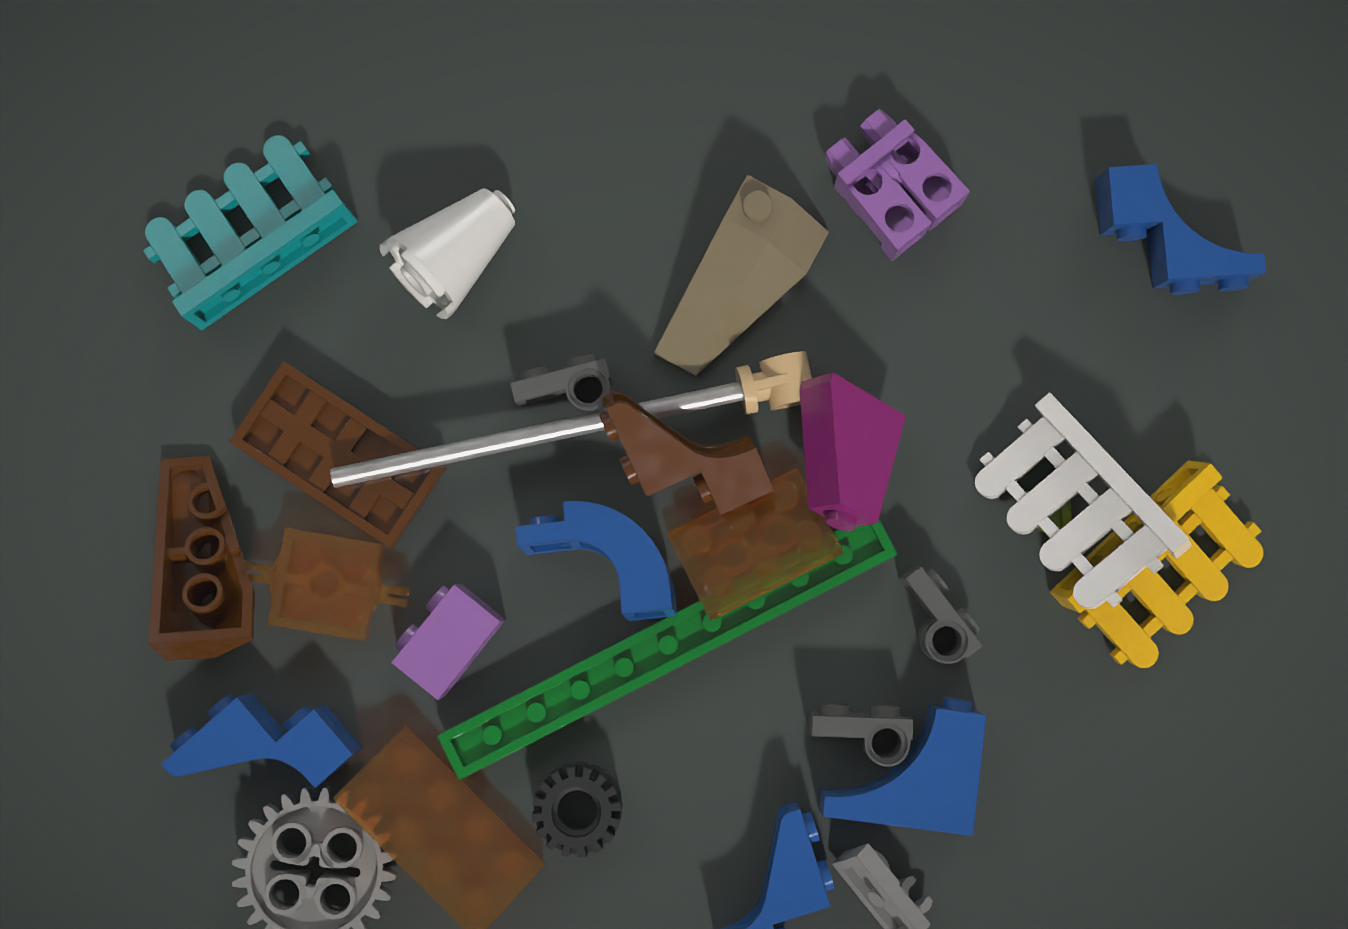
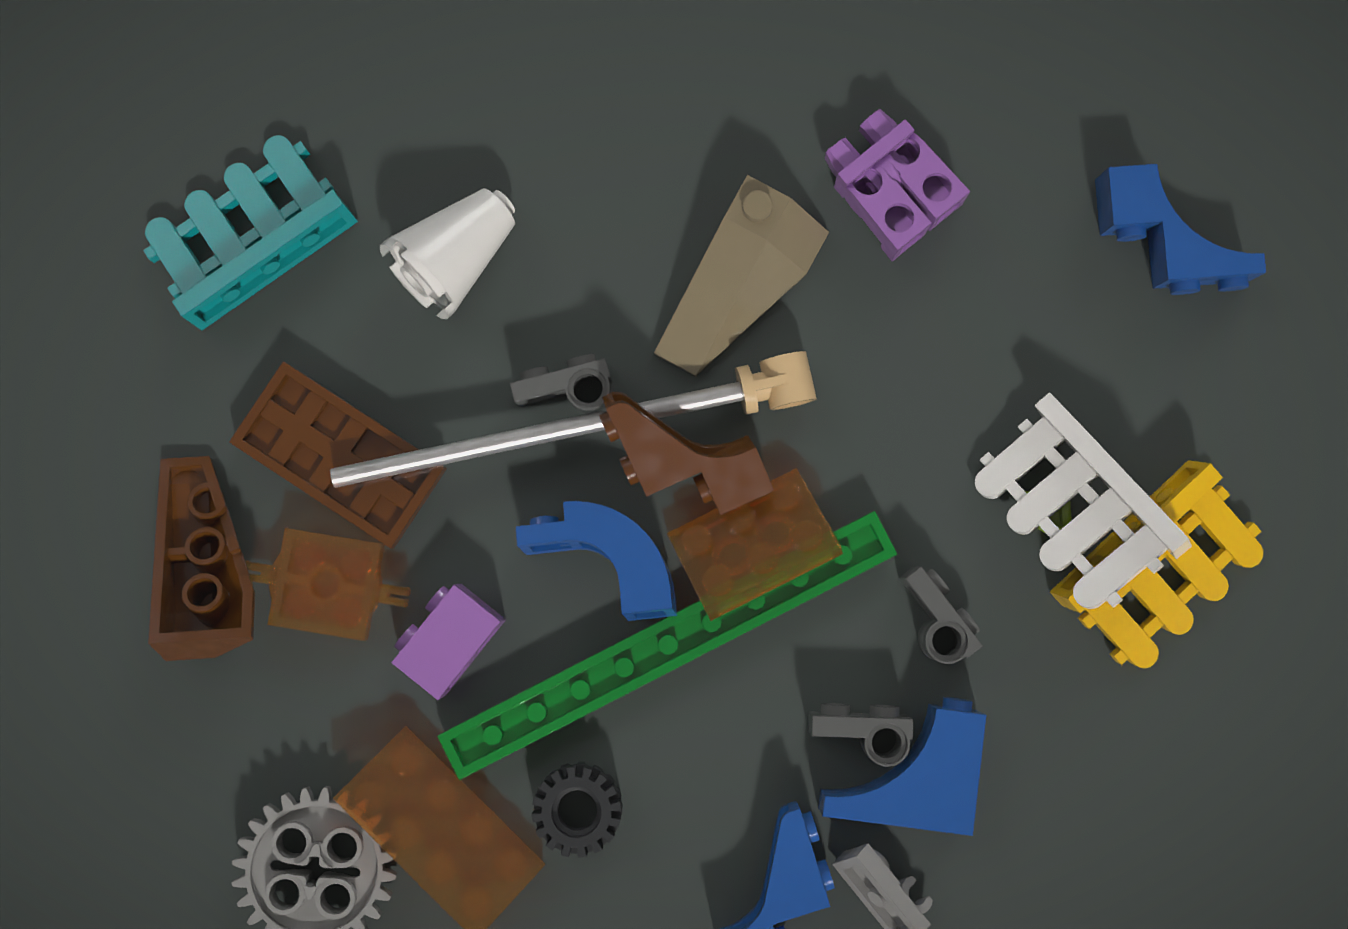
blue arch [161,693,363,788] -> none
magenta slope [800,373,906,531] -> none

